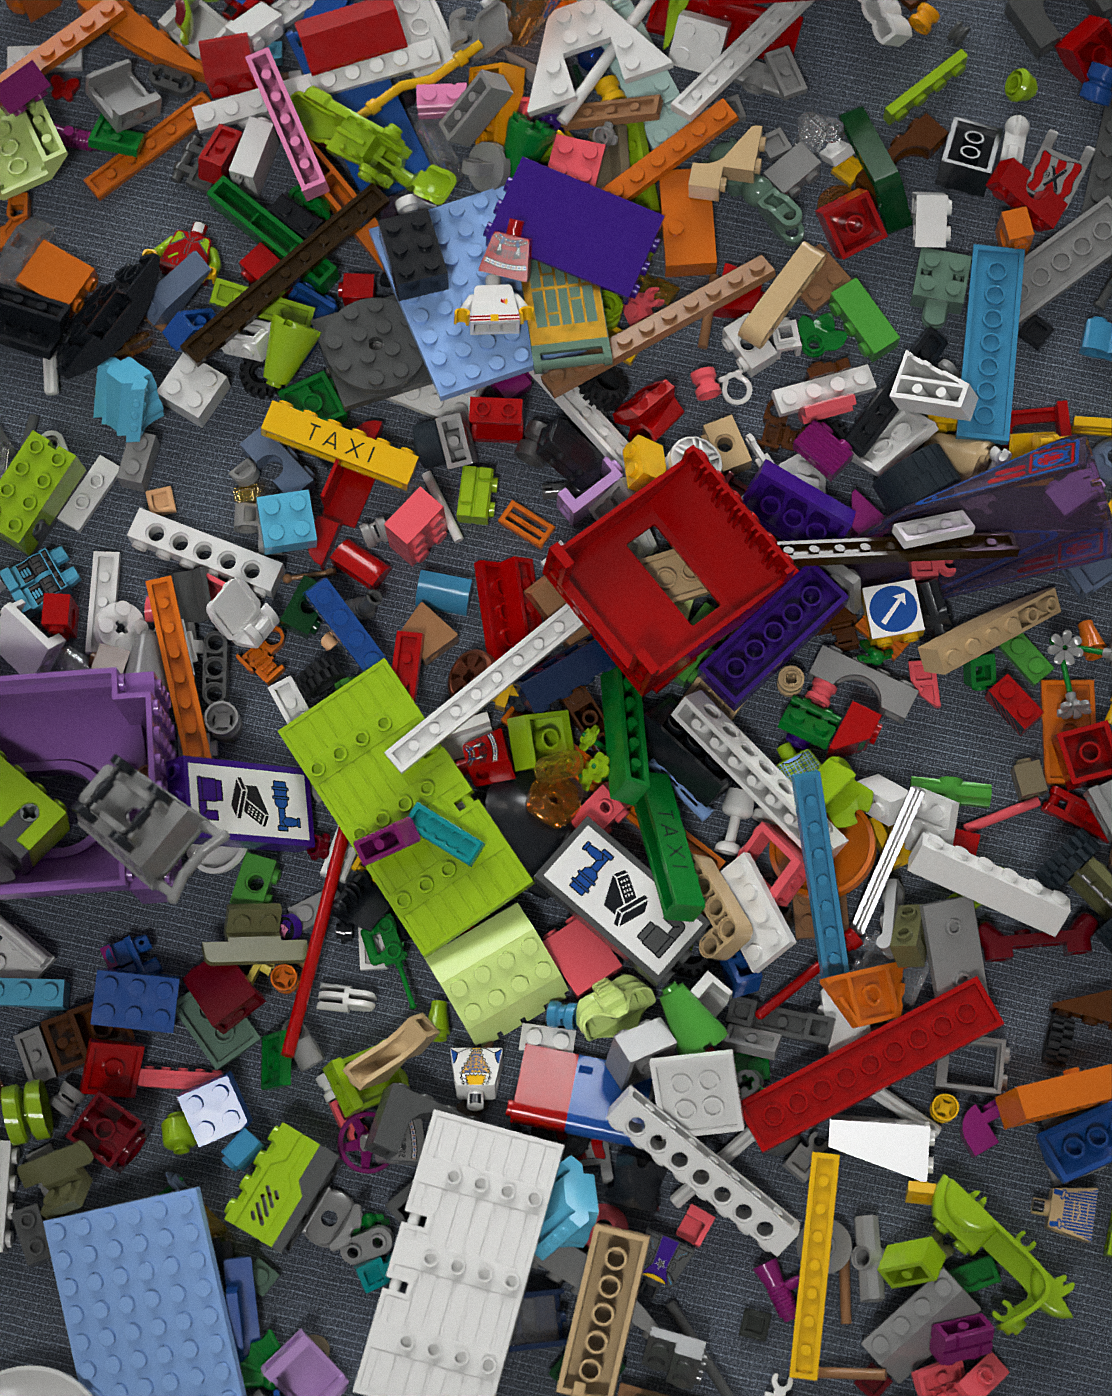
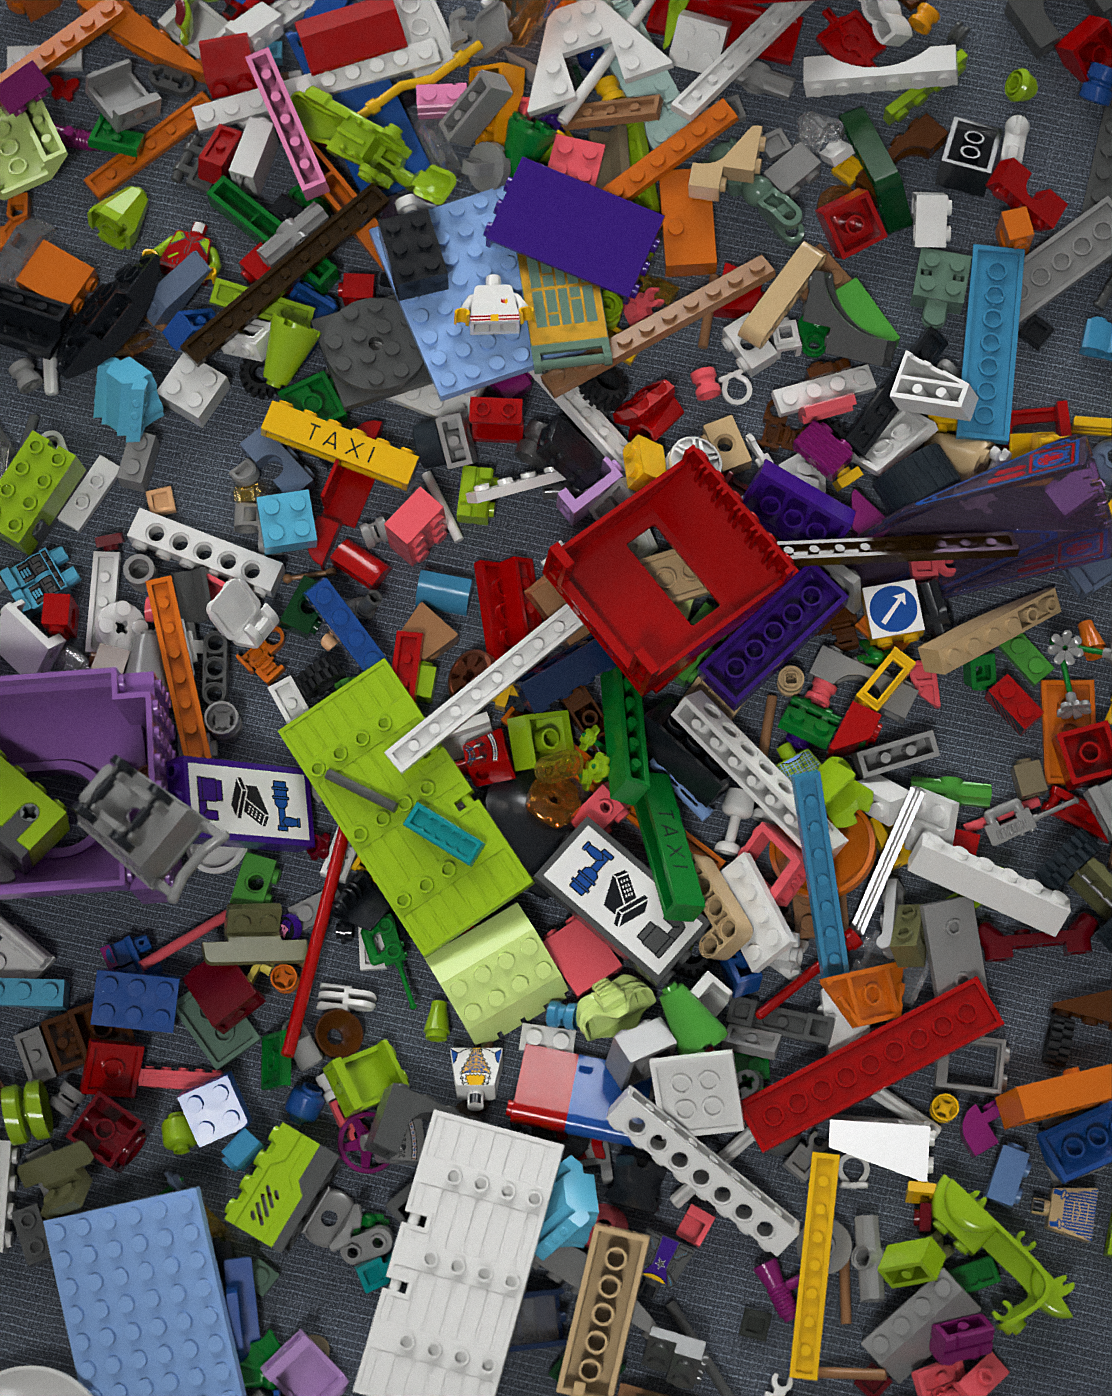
tan arch [342,1013,440,1091] -> none
magenta brick [353,817,421,866] -> none
torso [478,218,532,282] -> none
orange tile [498,500,556,550] -> none
light grey plate [593,121,618,151] -> none
light grey plate [764,45,808,101] -> none
white plate [892,510,975,549] -> none
flag [1026,129,1095,211] -> none
none -> light grey wheel [8,358,43,394]
none -> lime cone [87,186,149,250]
none -> dark red plate [95,532,125,552]
none -> light grey piece [123,554,159,592]
none -> coral bar [138,910,226,971]
none -> light grey piece [256,202,329,268]
none -> blue head [285,1082,325,1125]
none -> reddish brown piece [314,1009,363,1059]
none -> dark grey bar [325,769,399,813]
none -> lime brick [416,661,438,704]
none -> white plate [465,466,566,503]
none -> medium nougat bar [759,695,778,758]
none -> white brick [768,932,809,980]
none -> dark grey arch [802,270,896,367]
none -> white arch [803,45,958,97]
none -> red plate [816,7,887,67]
none -> yellow plate [832,466,864,492]
none -> white piece [838,1154,870,1189]
none -> light grey brick [851,730,940,779]
none -> yellow window [854,647,916,713]
none -> dark red plate [913,1203,932,1233]
none -> light grey piece [983,797,1079,846]
none -> medium blue brick [983,1142,1032,1208]

